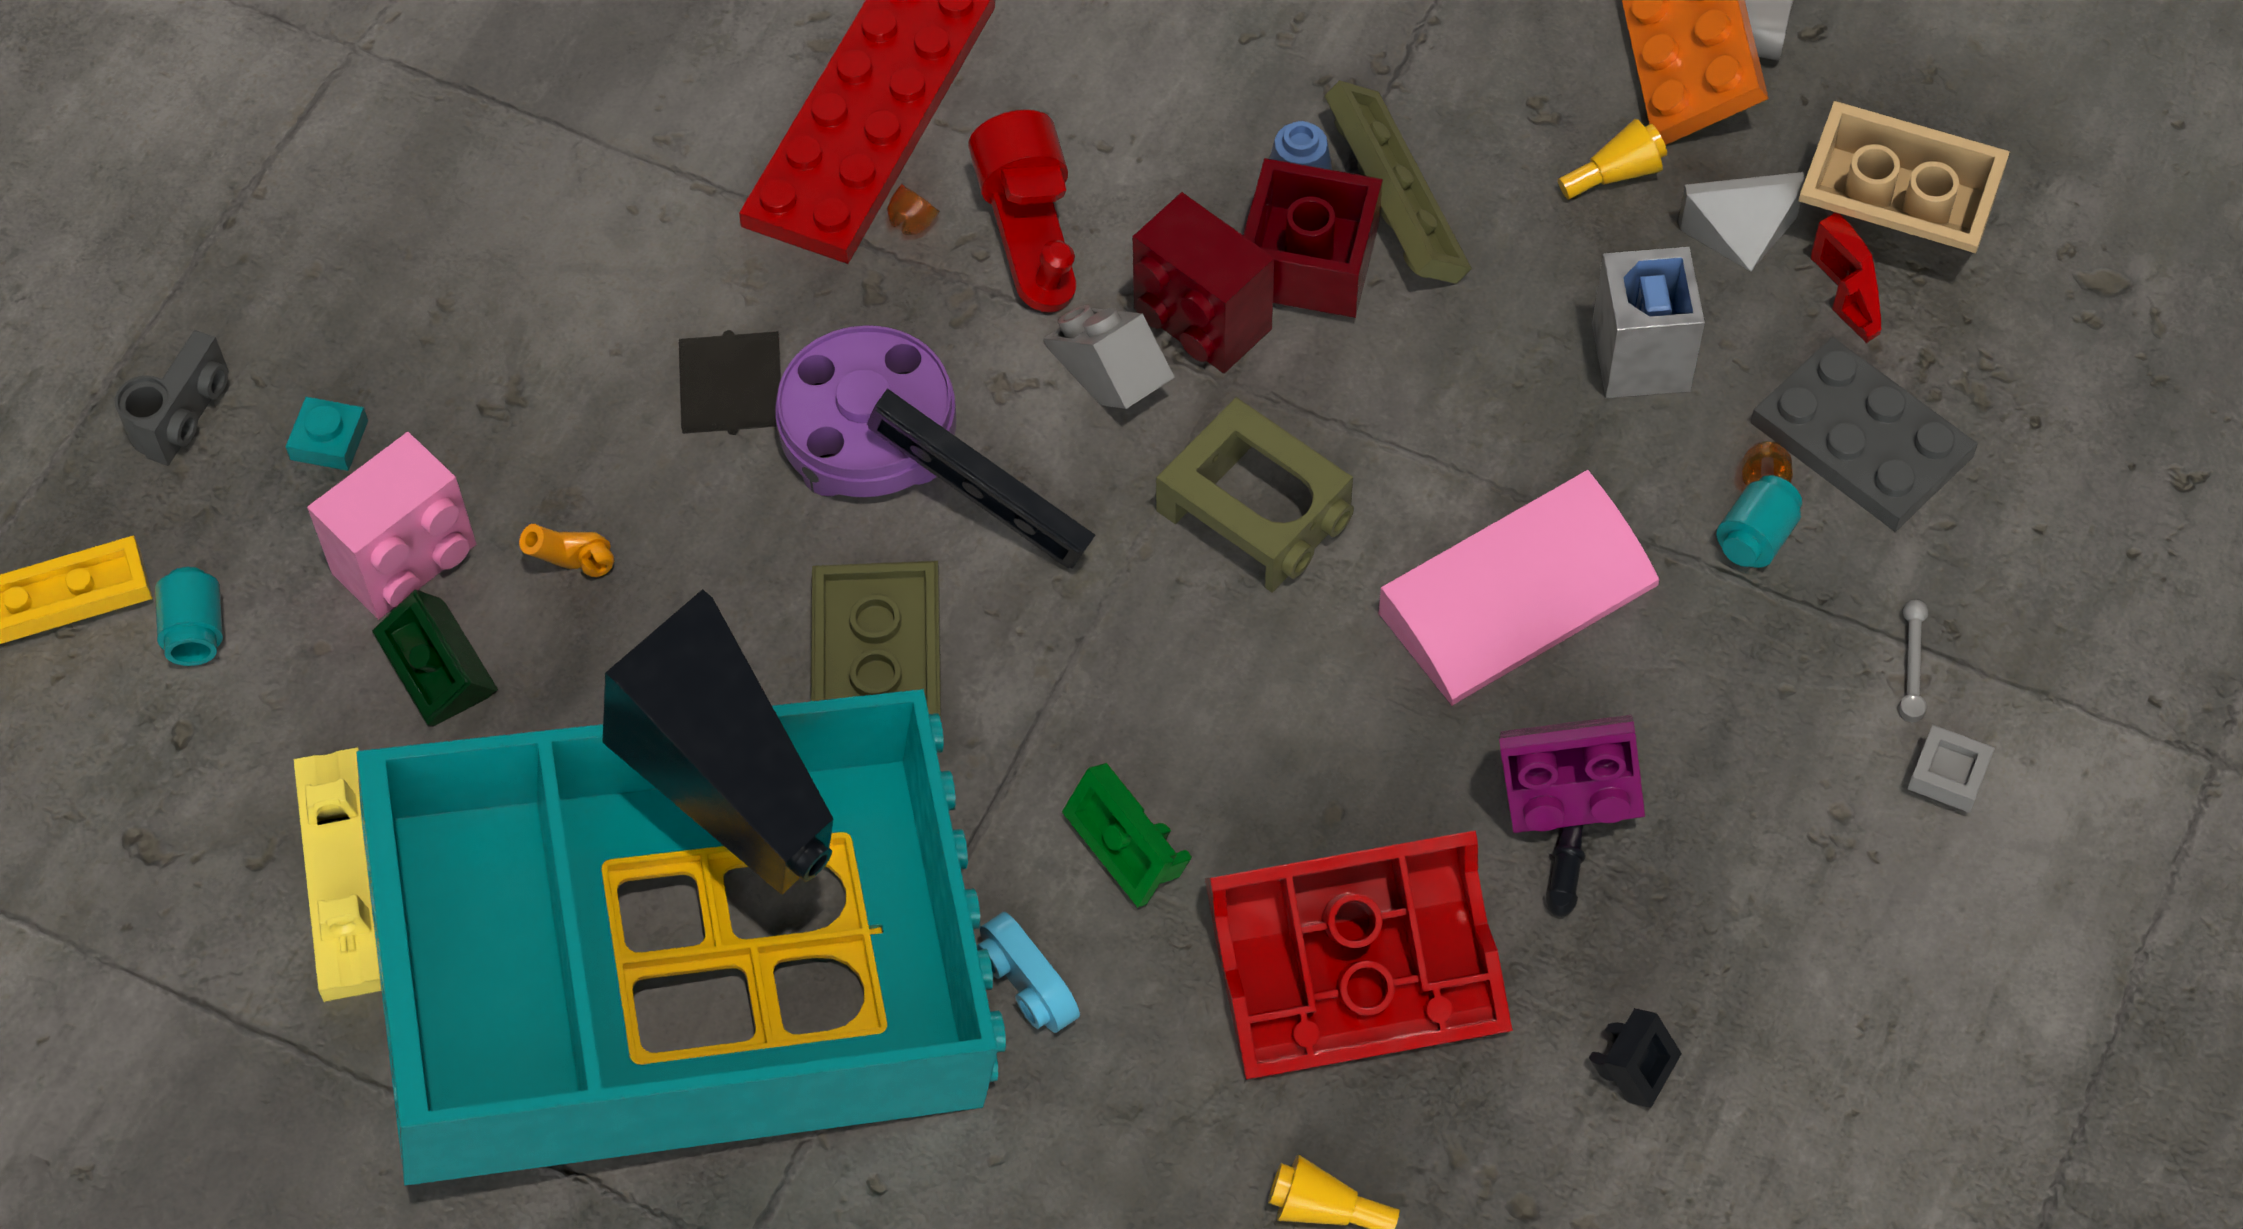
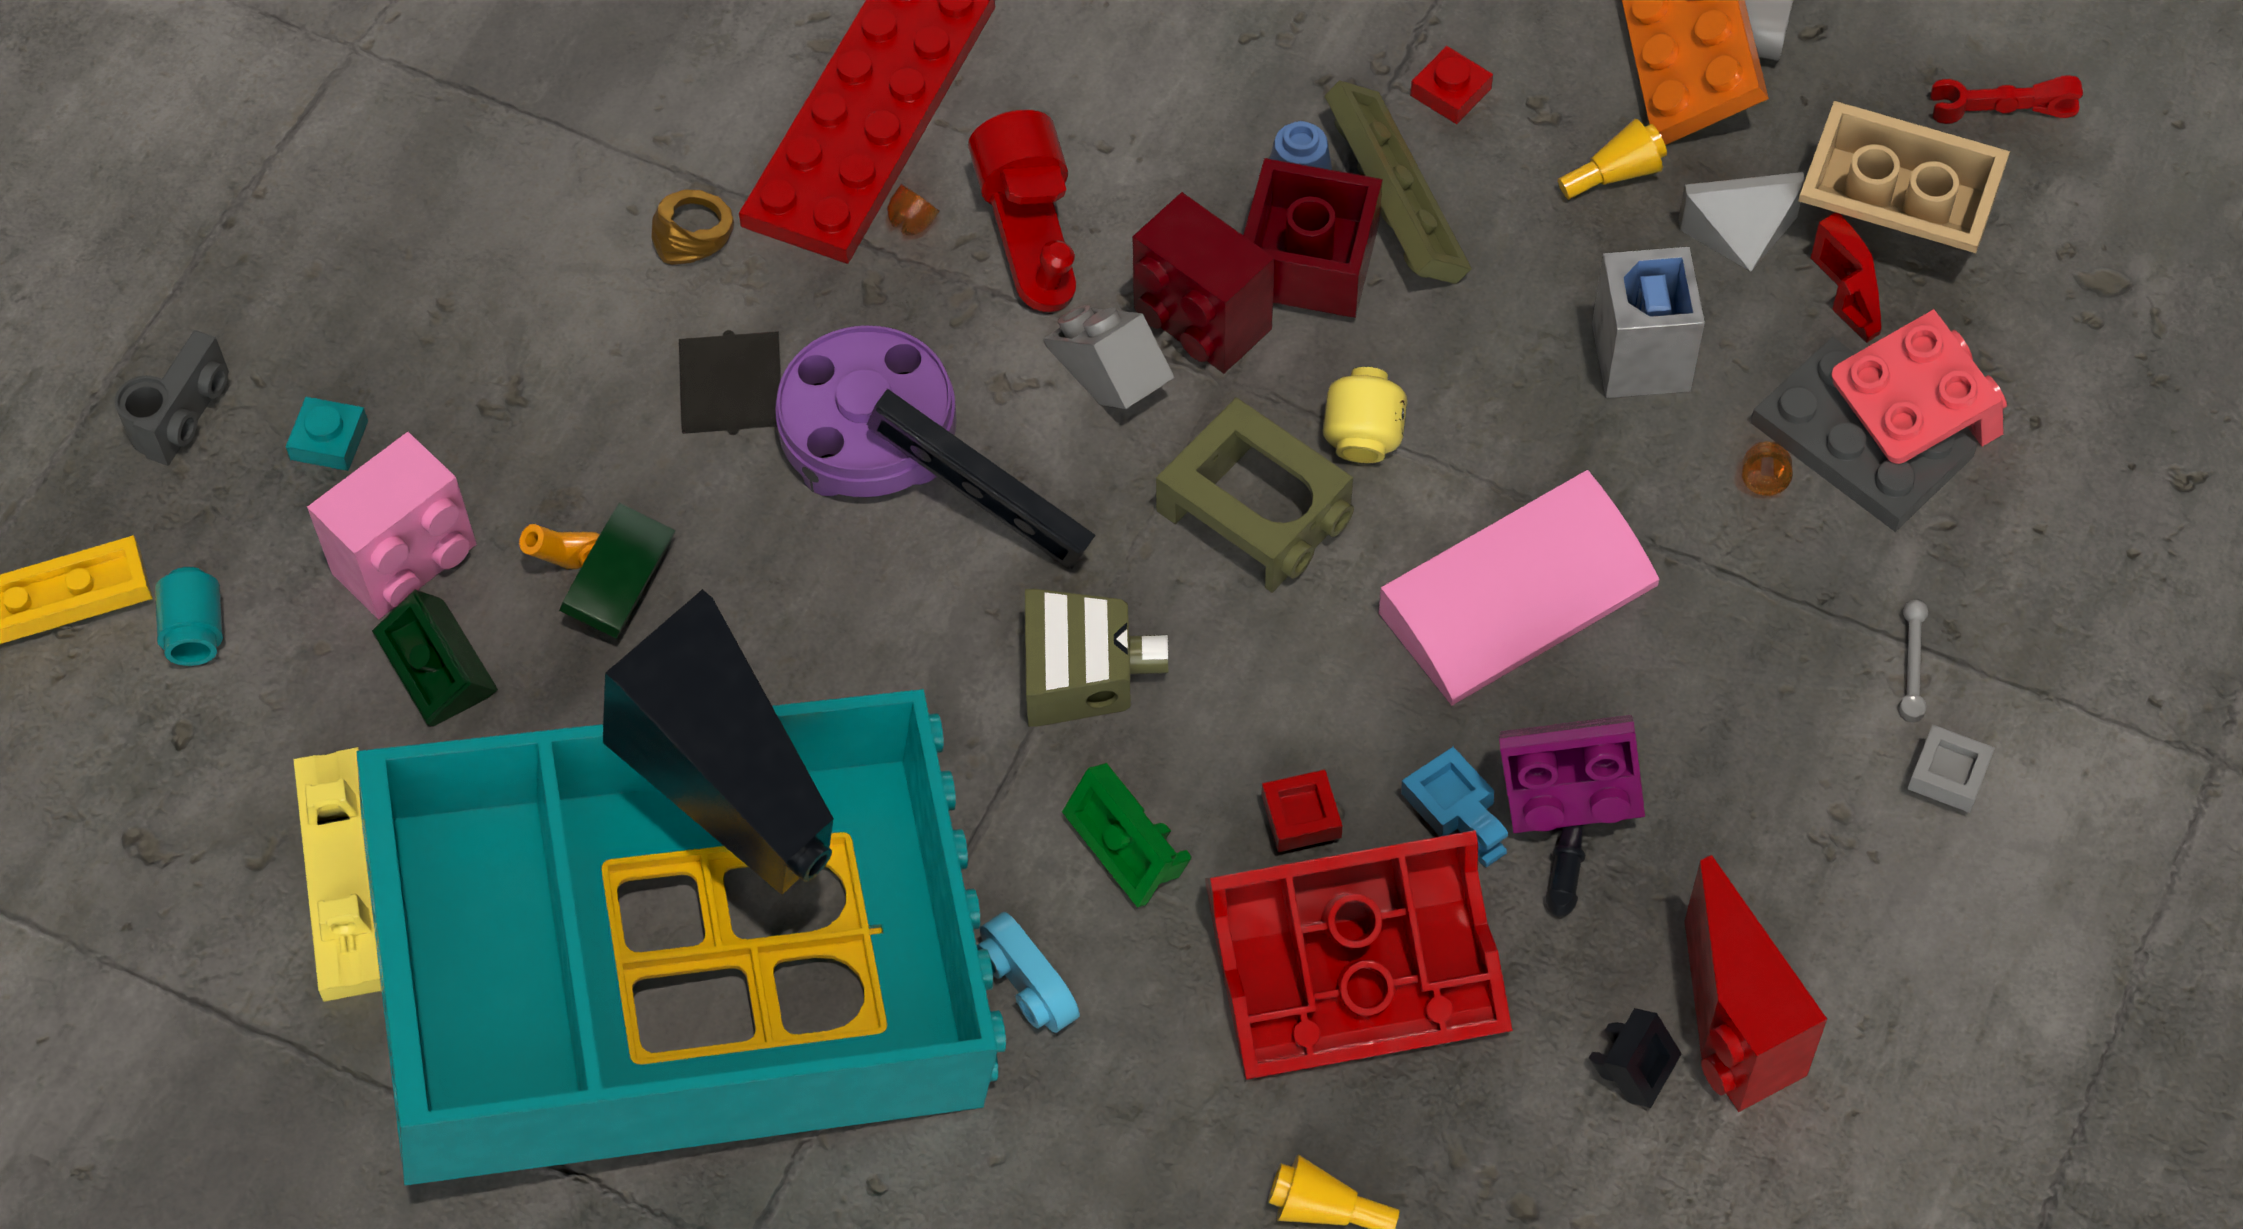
olive tile [811,561,942,723] -> none
teal brick [1716,475,1802,568] -> none
none -> dark green slope [559,503,676,639]
none -> pearl gold piece [651,189,734,265]
none -> olive torso [1025,589,1169,727]
none -> red plate [1261,769,1343,852]
none -> light yellow head [1323,367,1407,463]
none -> dark azure plate [1401,747,1508,867]
none -> red plate [1410,46,1493,125]
none -> red slope [1684,855,1827,1112]
none -> coral bracket [1832,309,2007,464]
none -> red piece [1930,75,2083,124]

